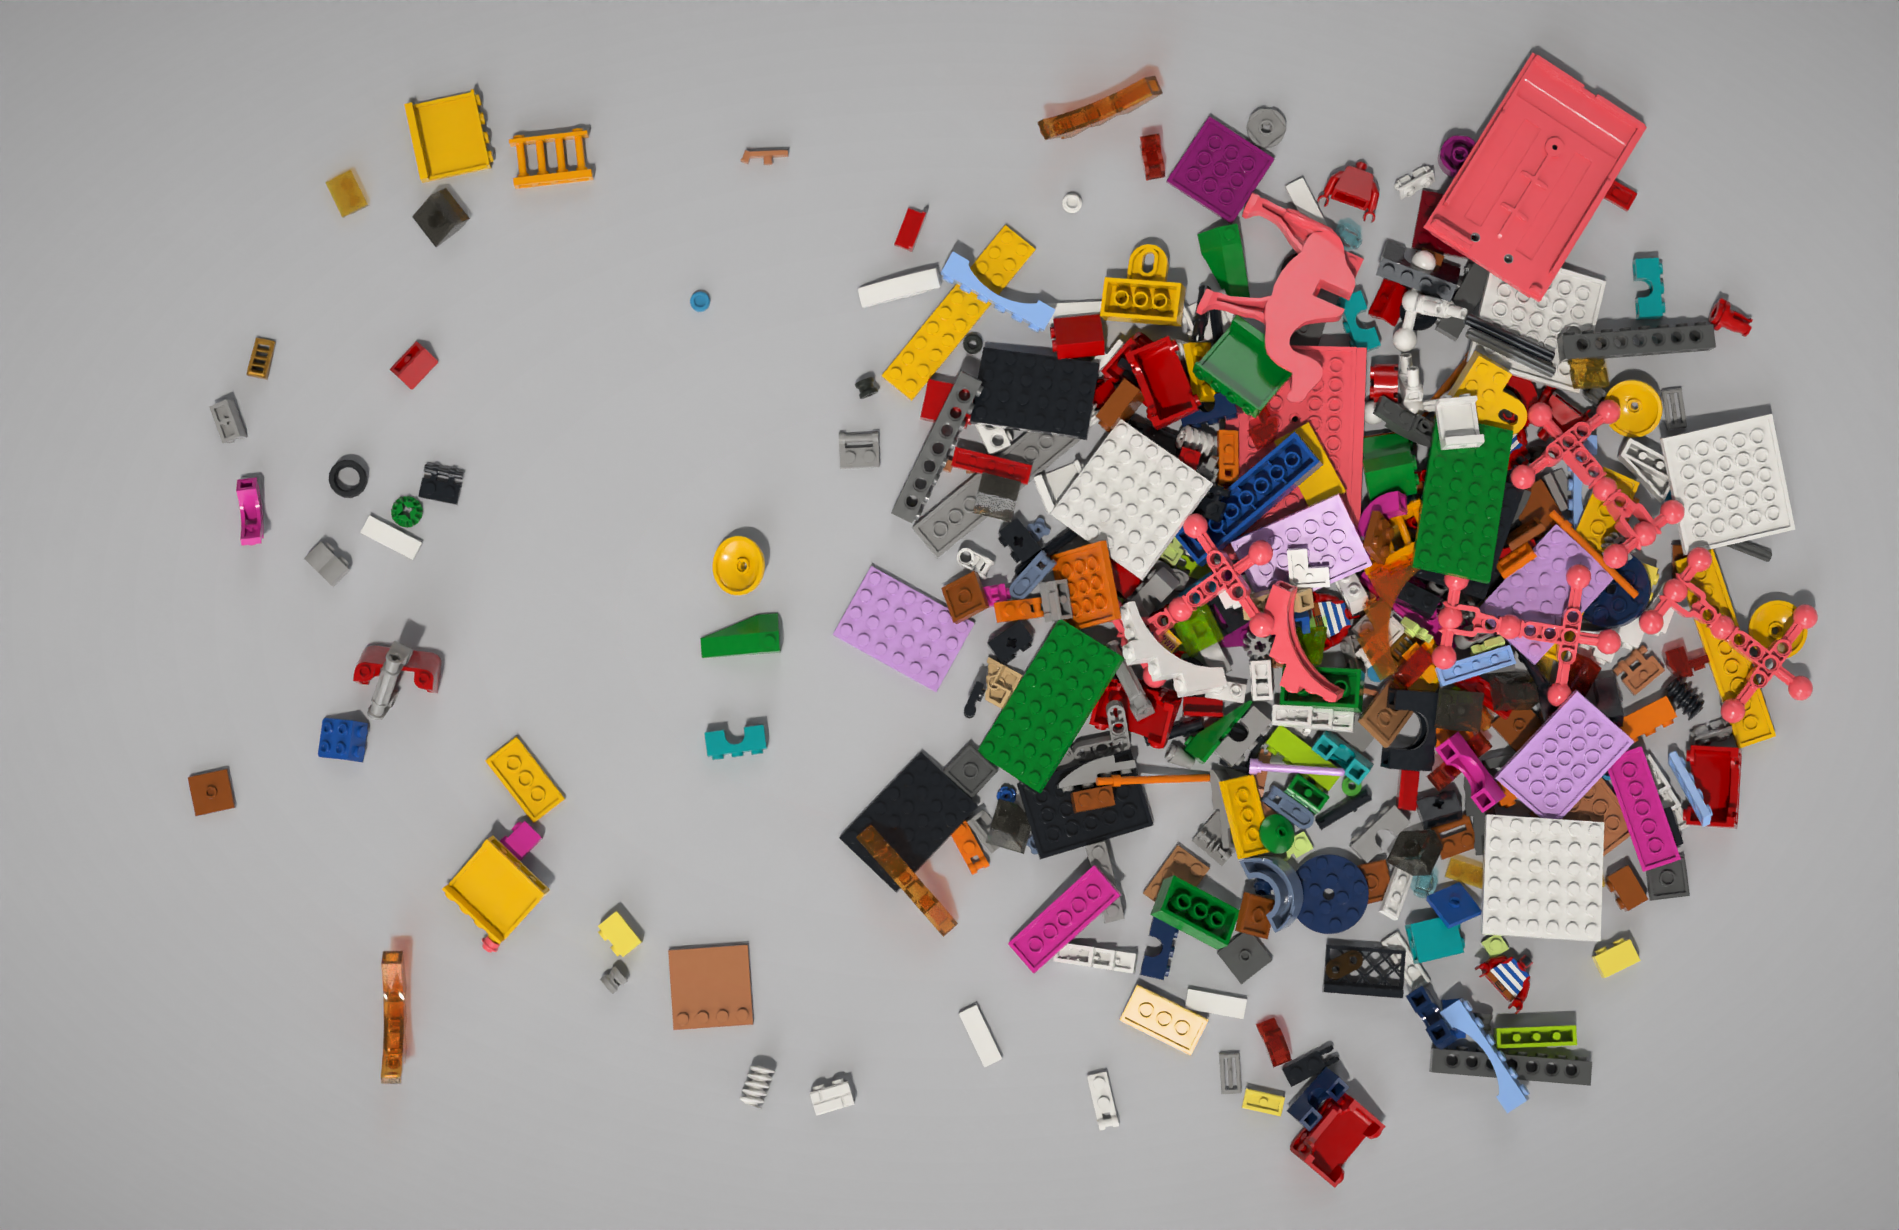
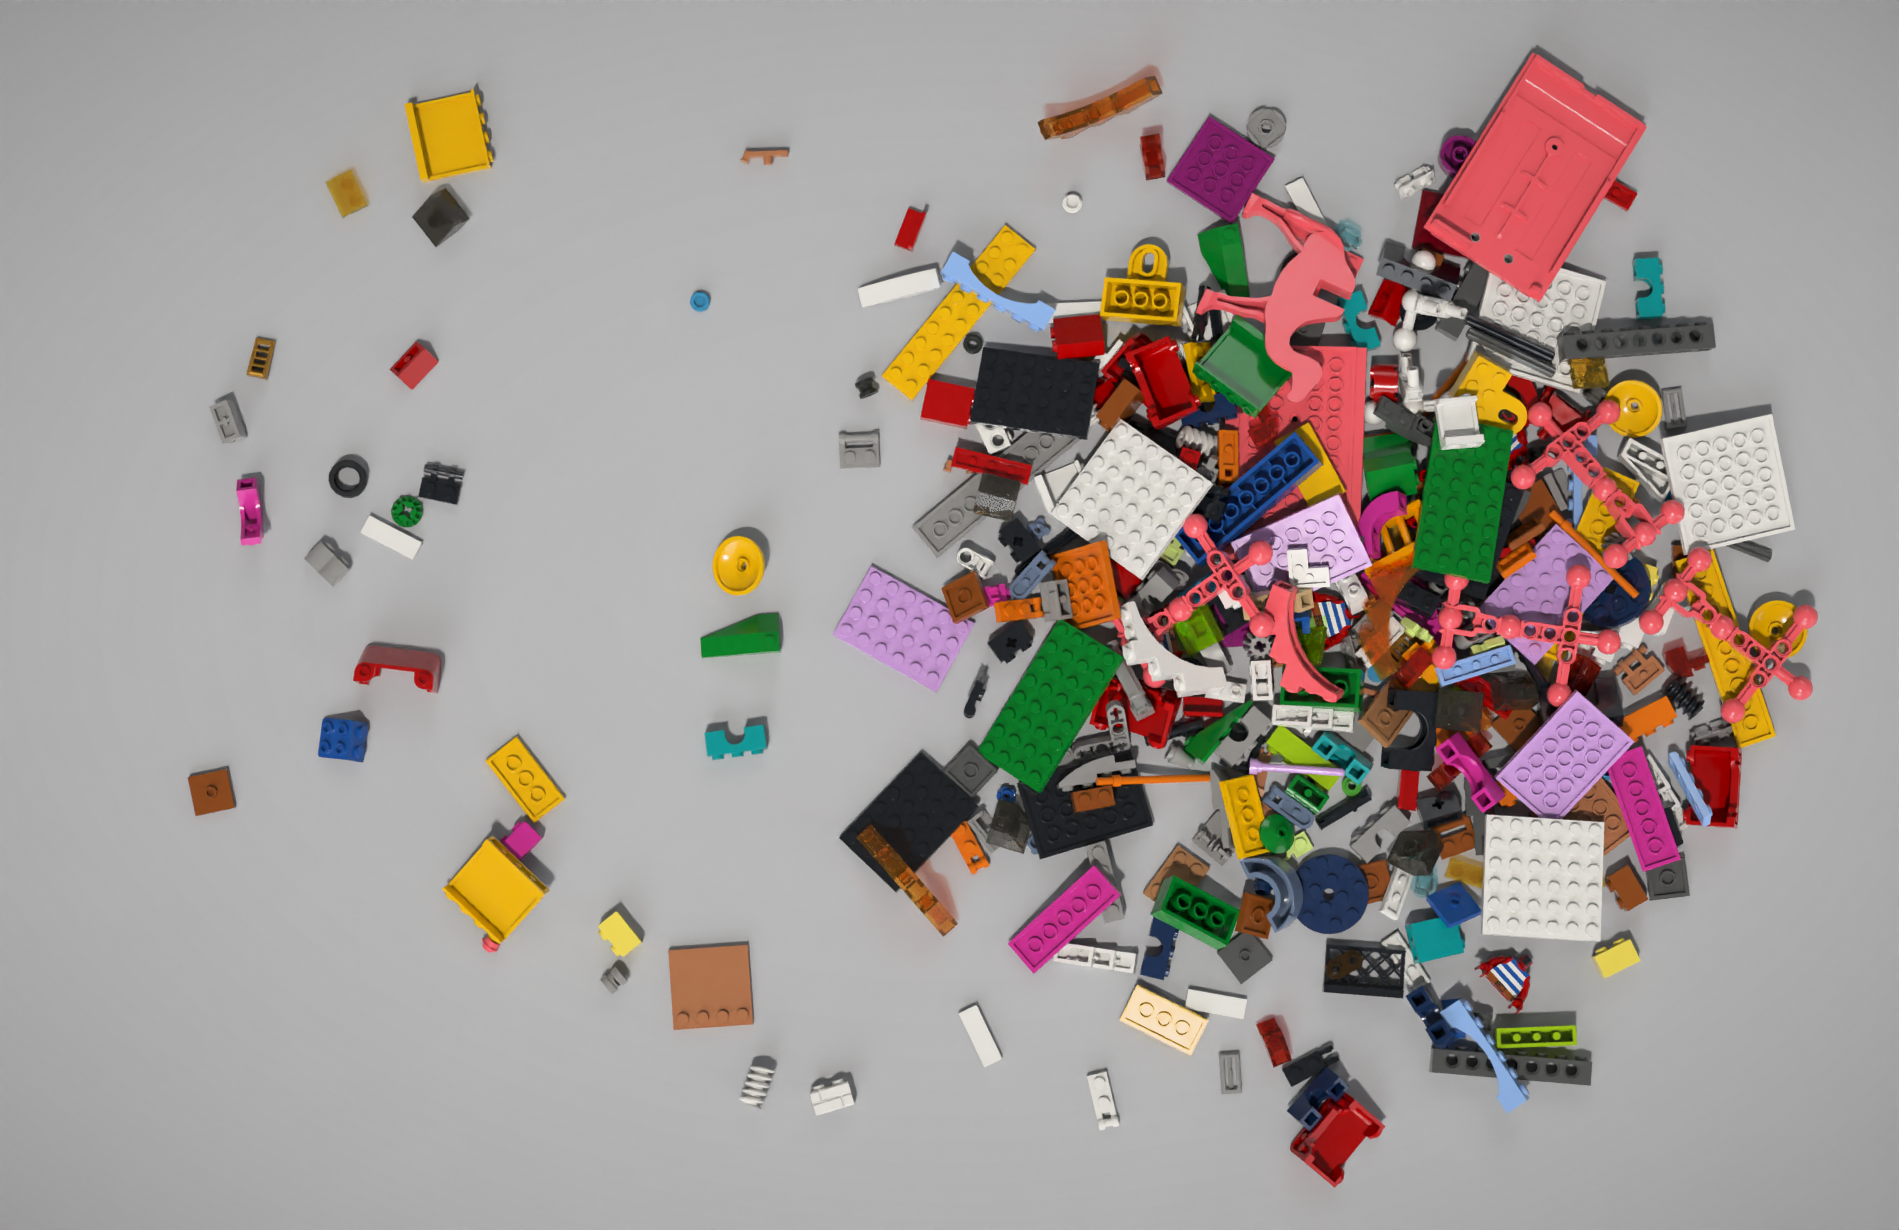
light grey piece [367,641,413,720] -> none
clear orange arch [381,951,407,1084] -> none
light orange fence [509,128,593,189] -> none
dark grey brick [891,370,984,523] -> none
tan slope [985,657,1023,709] -> none
tile [1160,630,1182,653] -> none
lime plate [1176,555,1212,580] -> none
light yellow plate [1242,1088,1285,1117] -> none
red torso [1317,162,1379,223] -> none
dark orange plate [1363,511,1394,565] -> none
yellowish green plate [1481,935,1509,957] -> none
red piece [1709,298,1753,337] -> none

